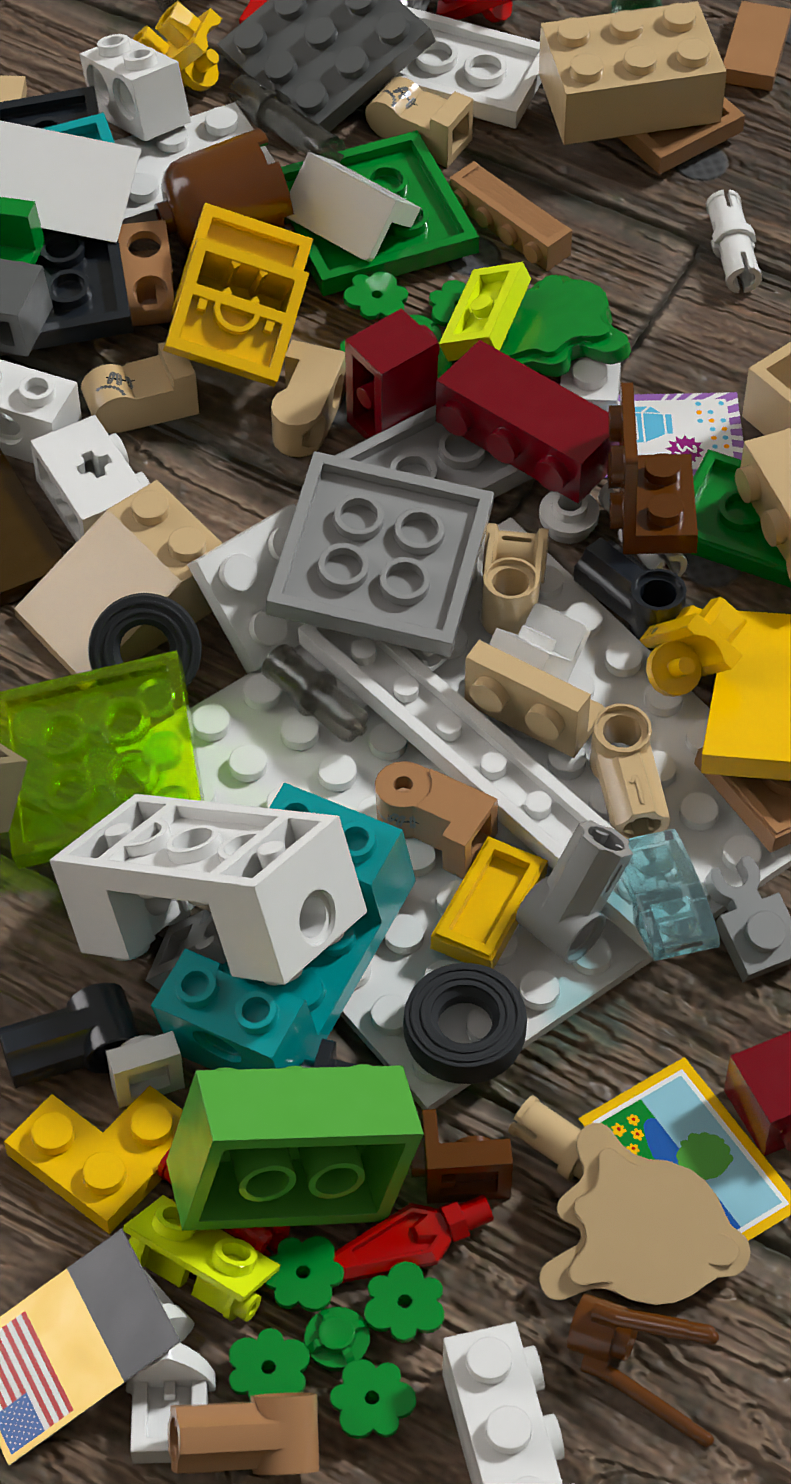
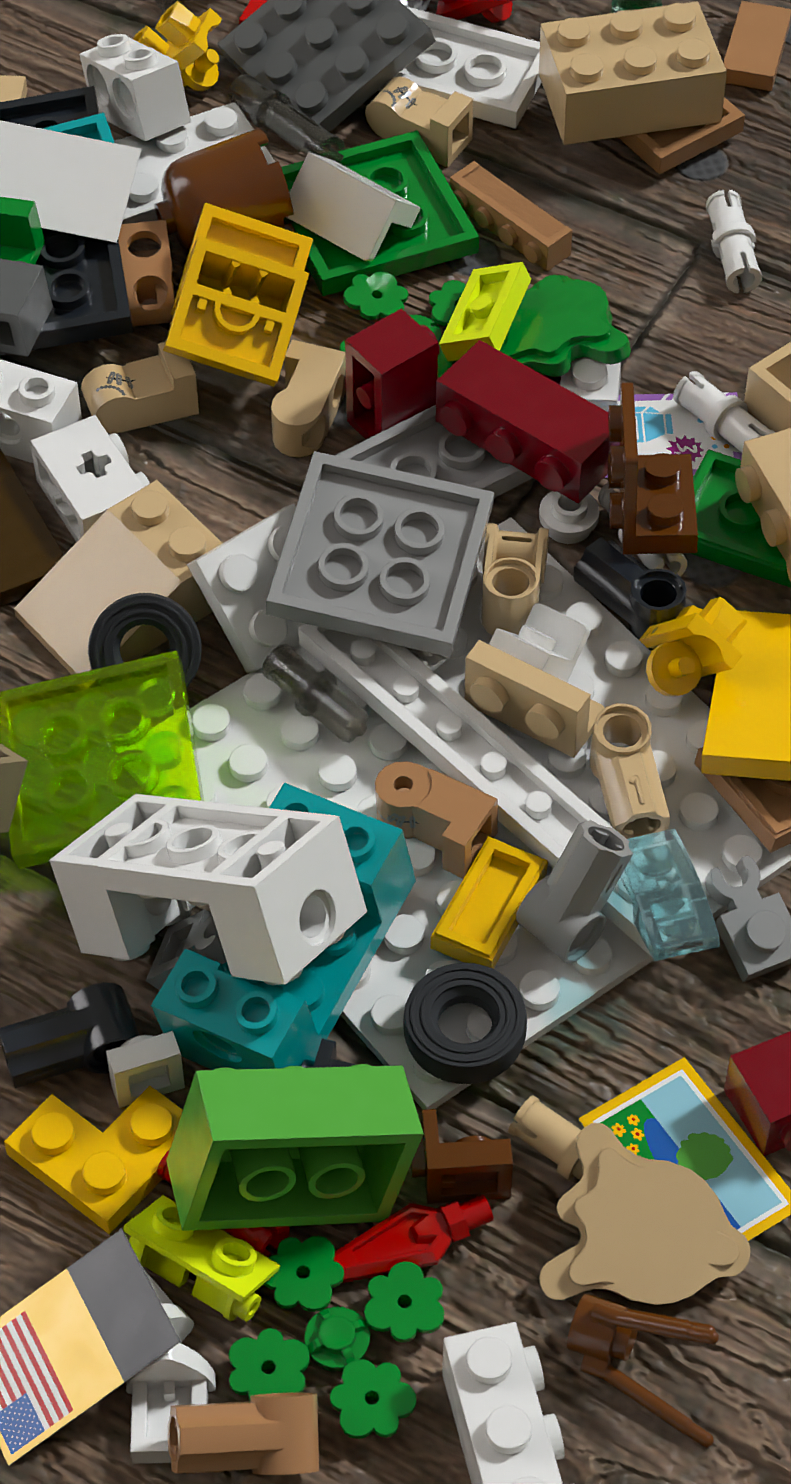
none -> white pin [673,371,775,453]

